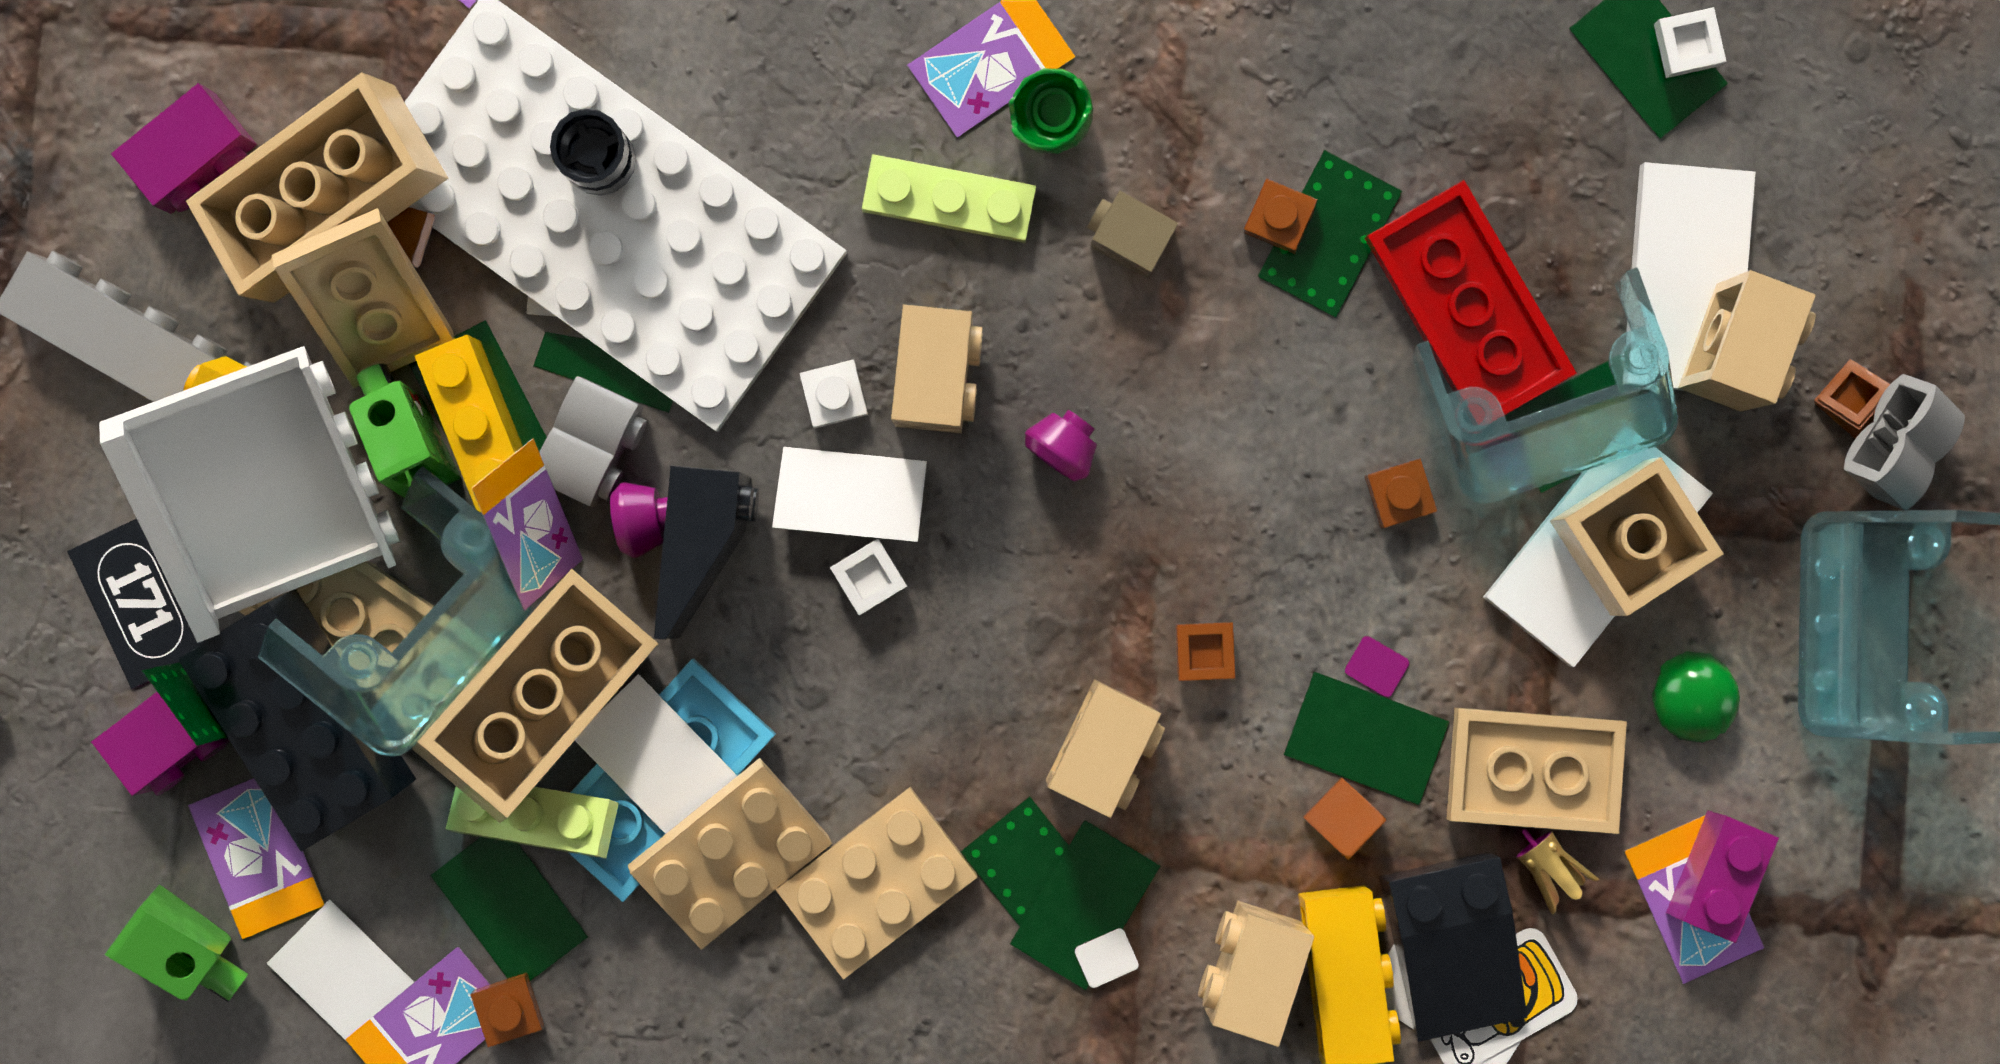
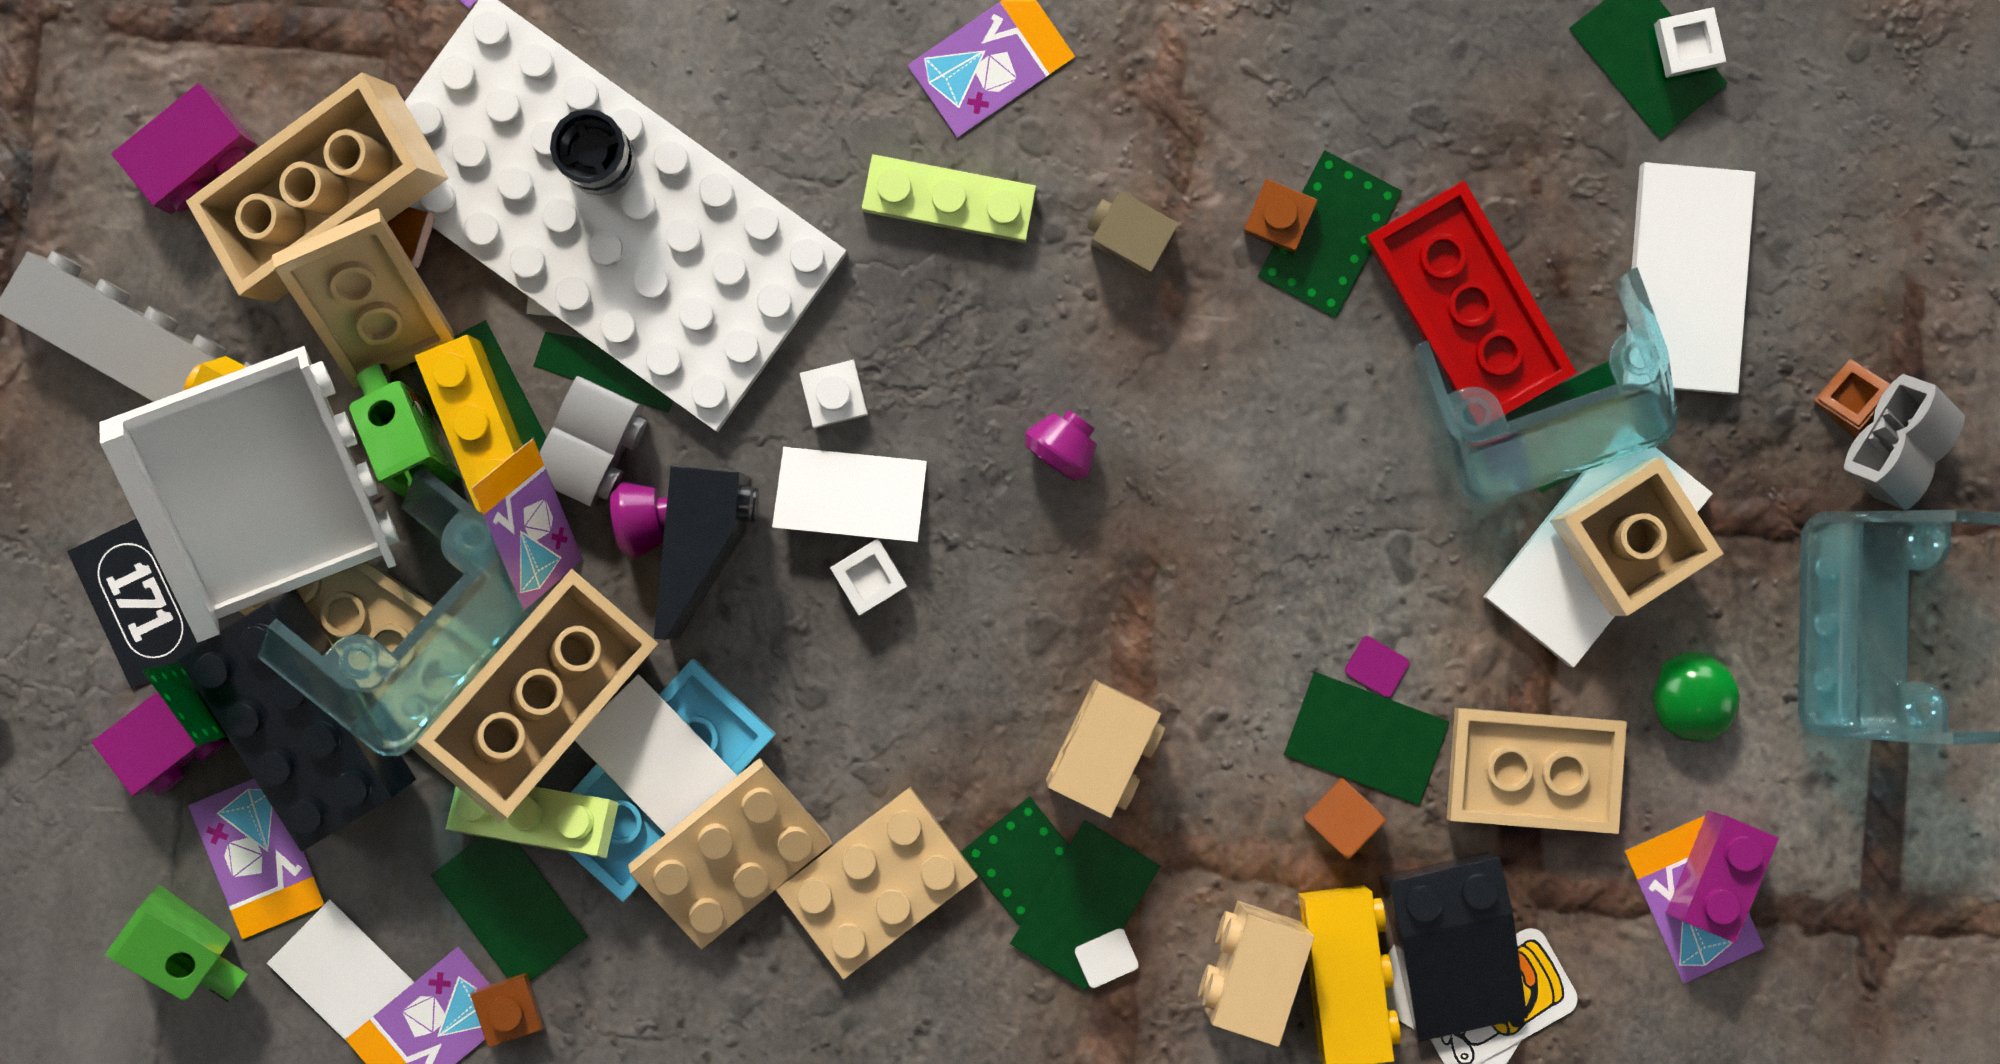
tan brick [891,304,983,434] -> none
green hair [1008,68,1094,154] -> none
dark orange plate [1175,622,1235,681] -> none
dark orange plate [1364,458,1437,529] -> none
pearl gold piece [1516,829,1599,915] -> none
tan brick [1678,270,1816,412] -> none

